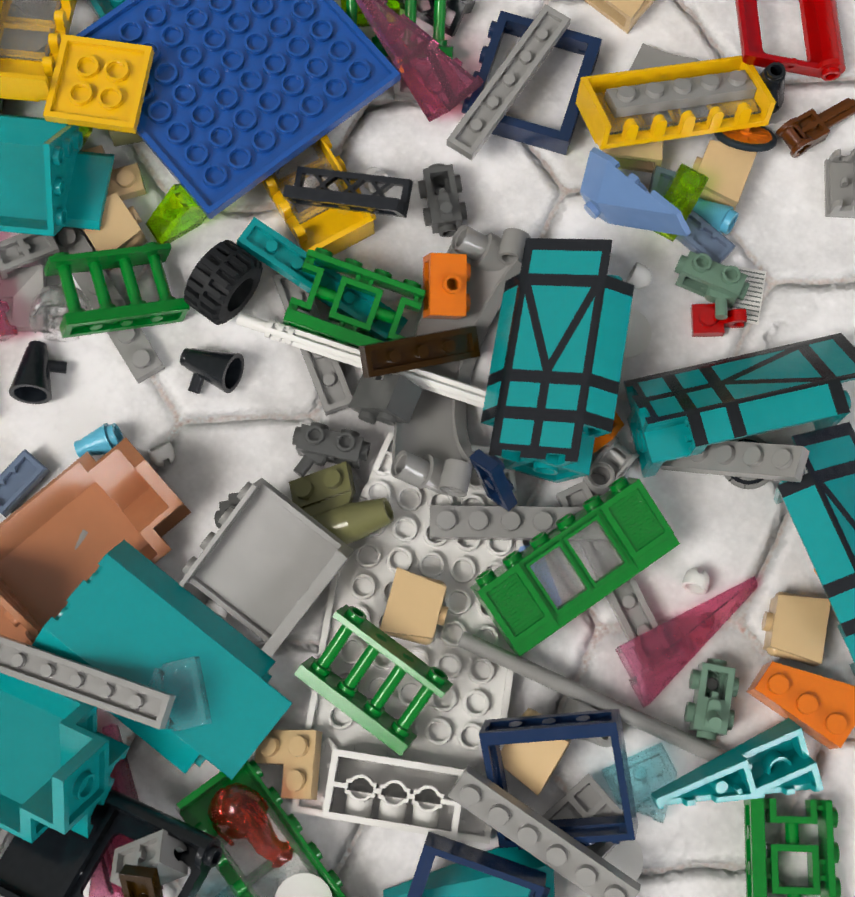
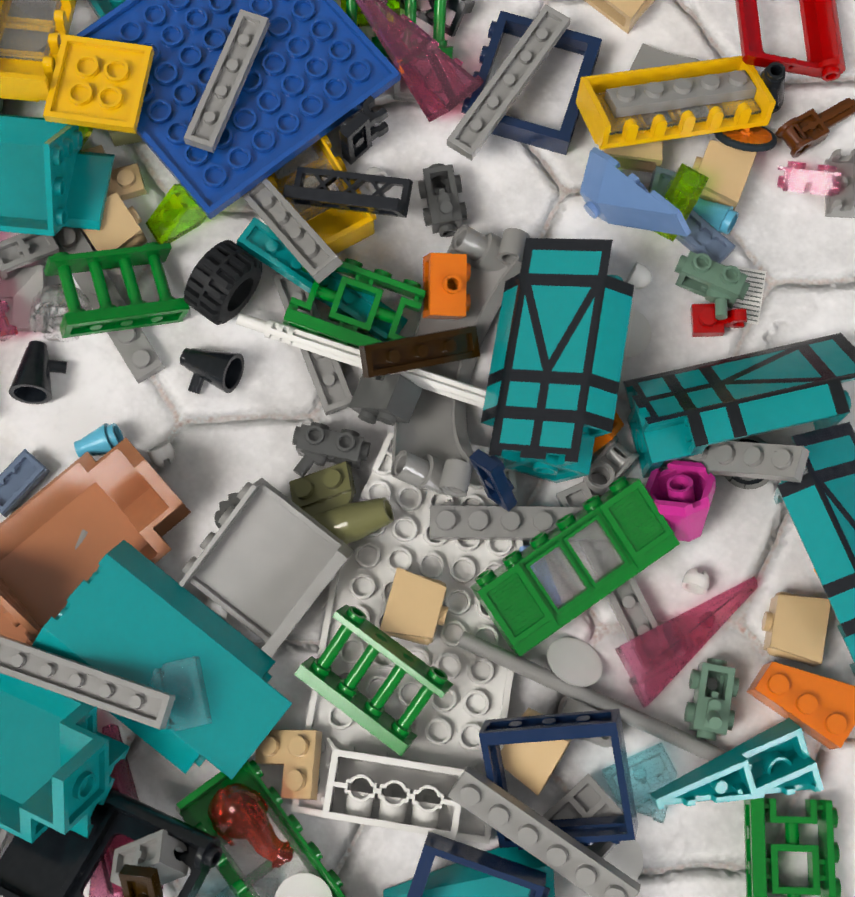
none -> light grey plate [184,9,270,153]
none -> light grey plate [242,178,343,284]
none -> black plate [339,95,389,165]
none -> white sticker [547,637,603,687]
none -> dark pink cone [645,460,716,542]
none -> clear pink hinge [777,161,844,197]

